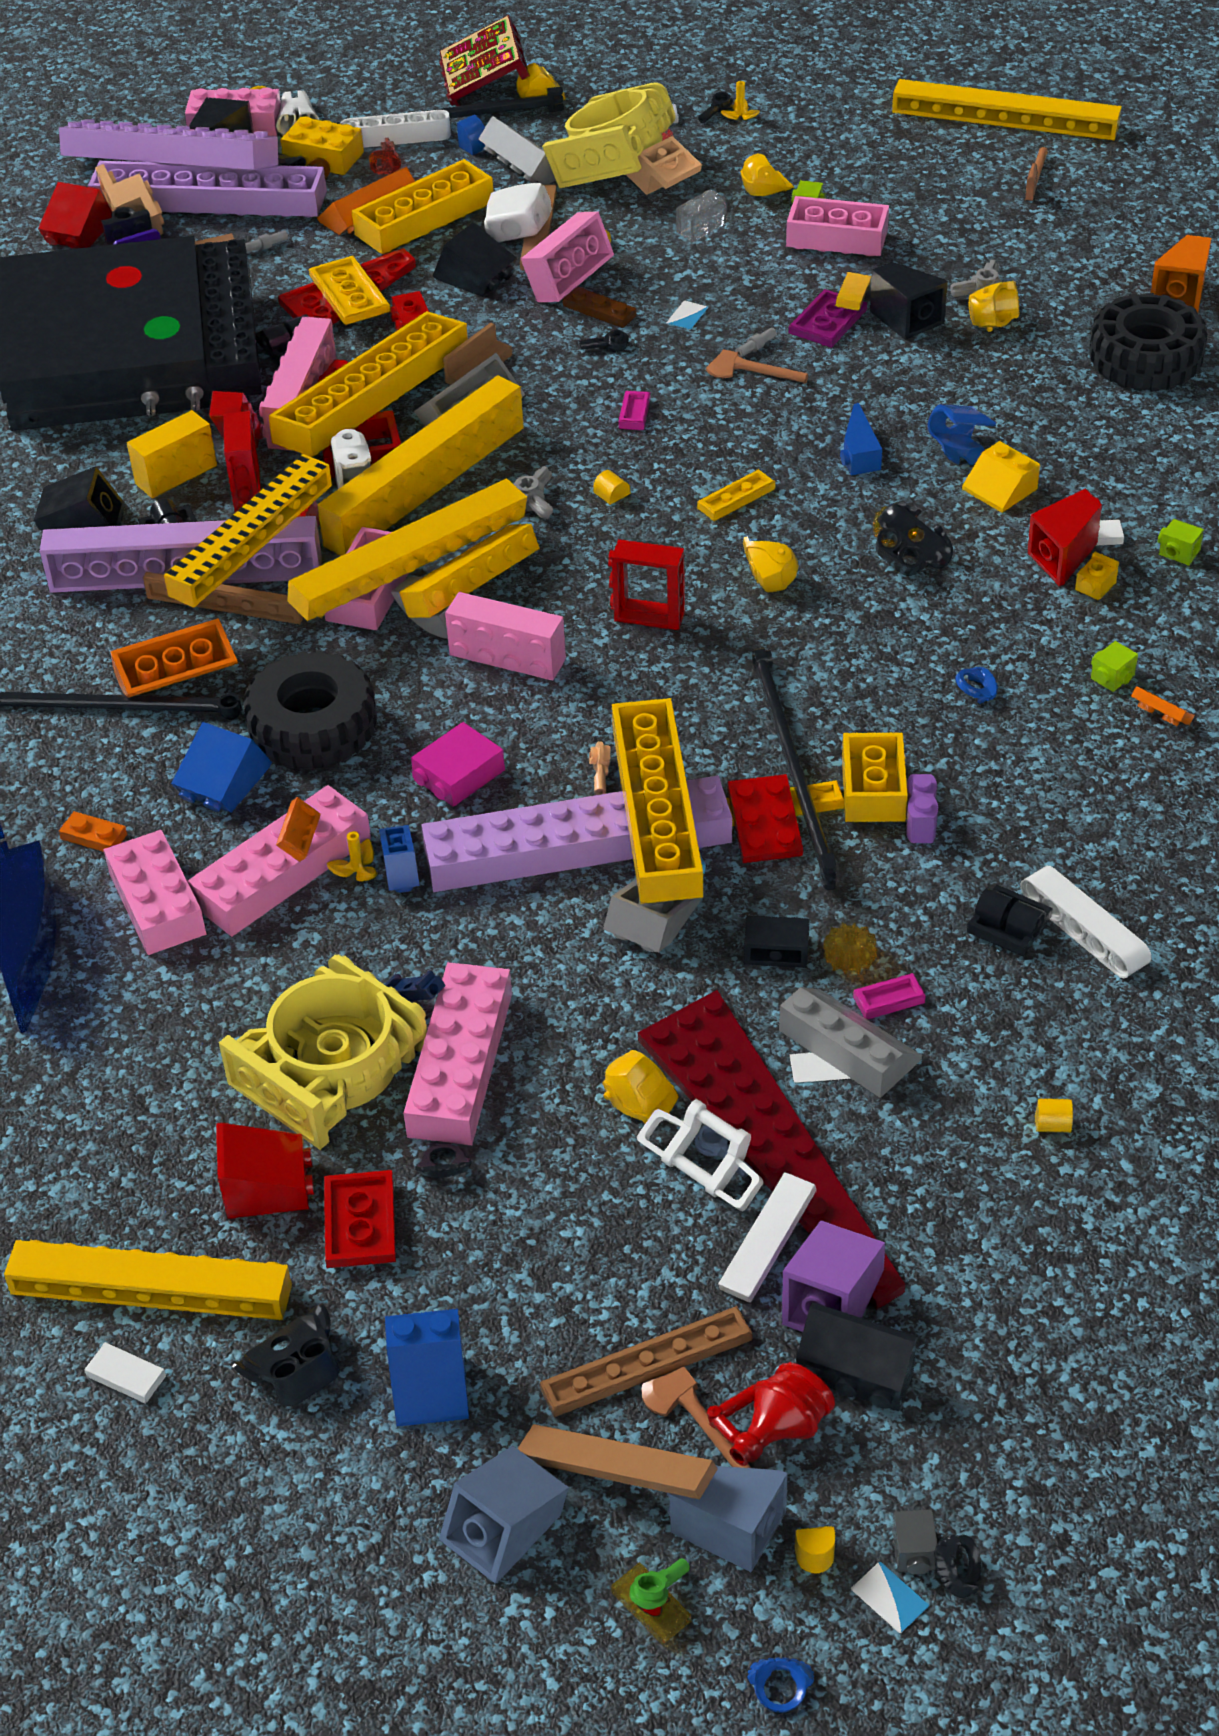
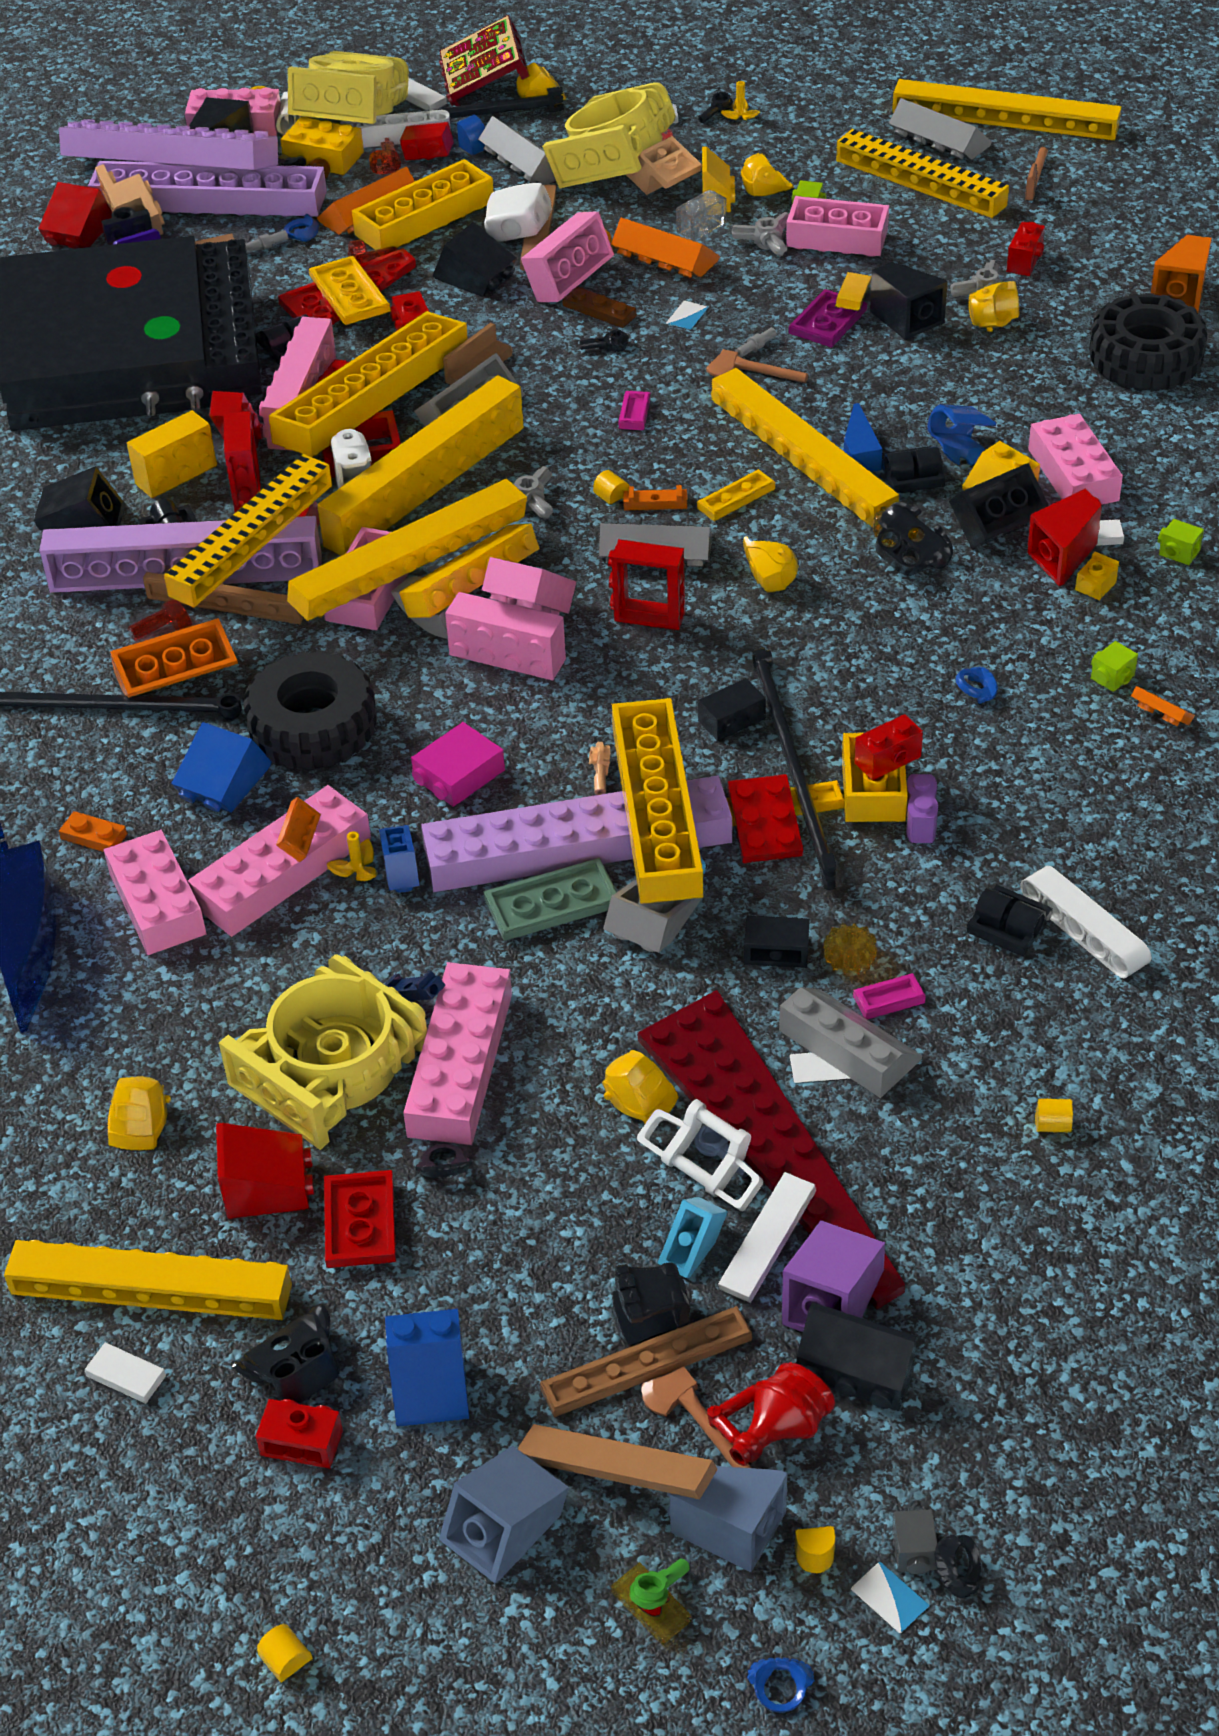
none -> yellow helmet [108,1076,171,1150]
none -> clear red piece [127,599,192,641]
none -> red brick [255,1399,343,1469]
none -> yellow brick [257,1624,313,1683]
none -> blue piece [284,214,319,242]
none -> light yellow brick [288,51,409,124]
none -> clear red piece [347,239,397,264]
none -> red brick [399,122,454,161]
none -> white tile [406,78,447,110]
none -> bright pink brick [482,557,576,615]
none -> sand green plate [483,858,617,941]
none -> light grey slope [599,523,712,567]
none -> orange slope [611,217,720,278]
none -> black piece [612,1262,690,1348]
none -> orange piece [623,485,687,511]
none -> medium azure slope [658,1197,728,1278]
none -> black brick [698,678,766,741]
none -> yellow slope [702,146,735,213]
none -> yellow brick [711,368,899,528]
none -> light grey bush [732,212,789,257]
none -> yellow brick [836,129,1009,219]
none -> red brick [855,714,923,781]
none -> black plate [881,446,945,493]
none -> light grey slope [889,98,992,160]
none -> black brick [949,463,1049,550]
none -> red brick [1006,221,1045,276]
none -> bright pink brick [1028,414,1123,505]

